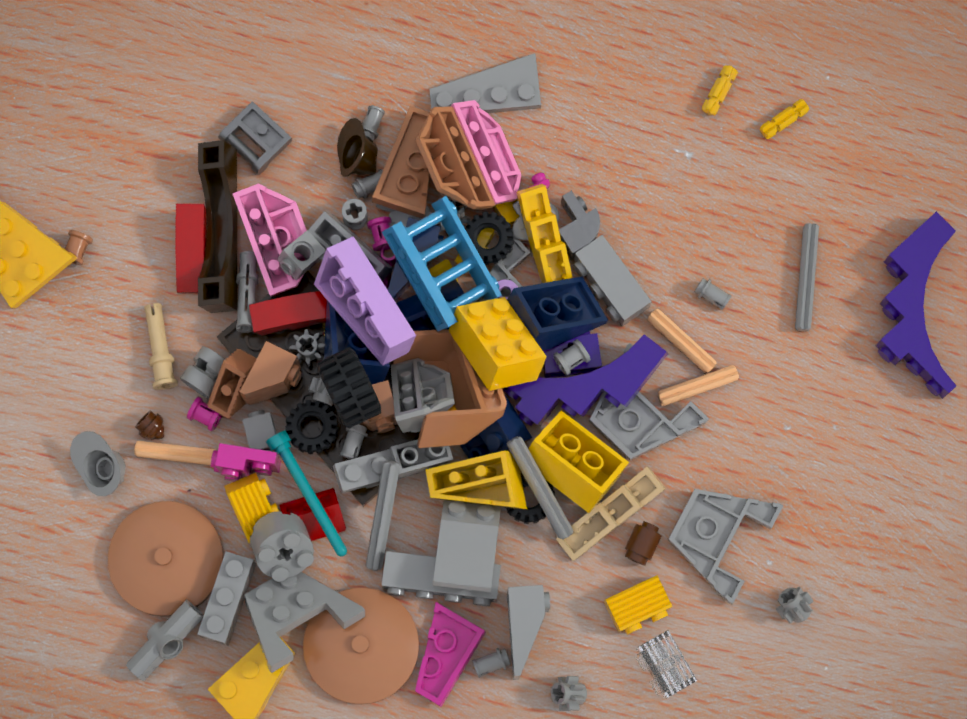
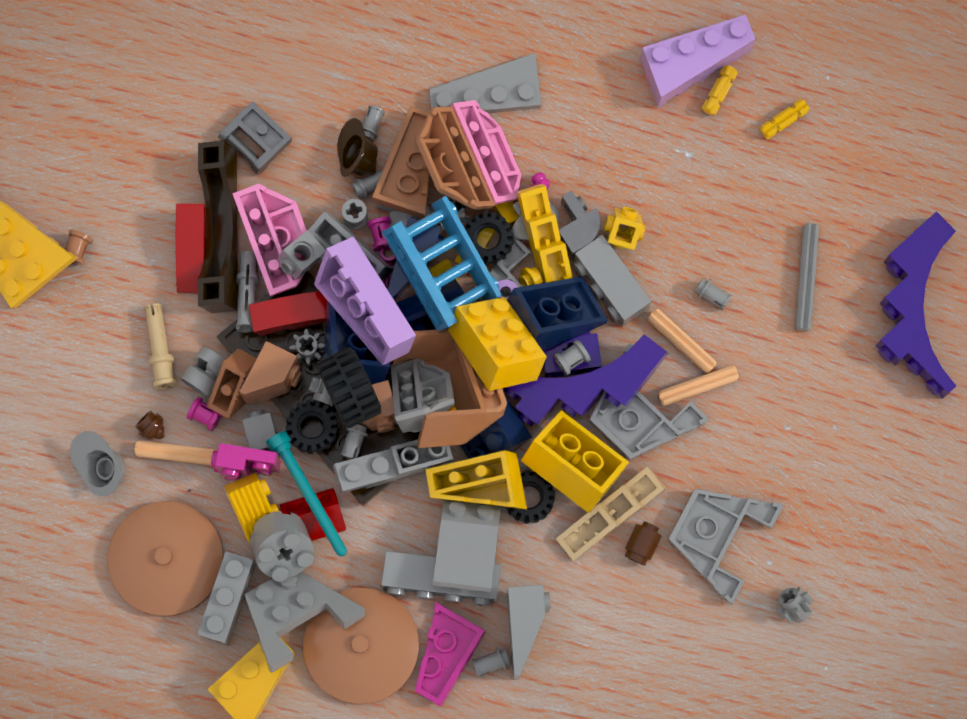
light grey piece [126,600,204,681] -> none
light grey axle [366,460,400,571] -> none
light grey axle [507,436,573,539] -> none
light grey gear [551,676,587,711] -> none
yellow brick [604,575,672,635] -> none
clear brick [635,630,697,699] -> none
none -> yellow plate [519,267,544,286]
none -> yellow brick [603,207,646,250]
none -> lavender wedge [640,15,755,108]

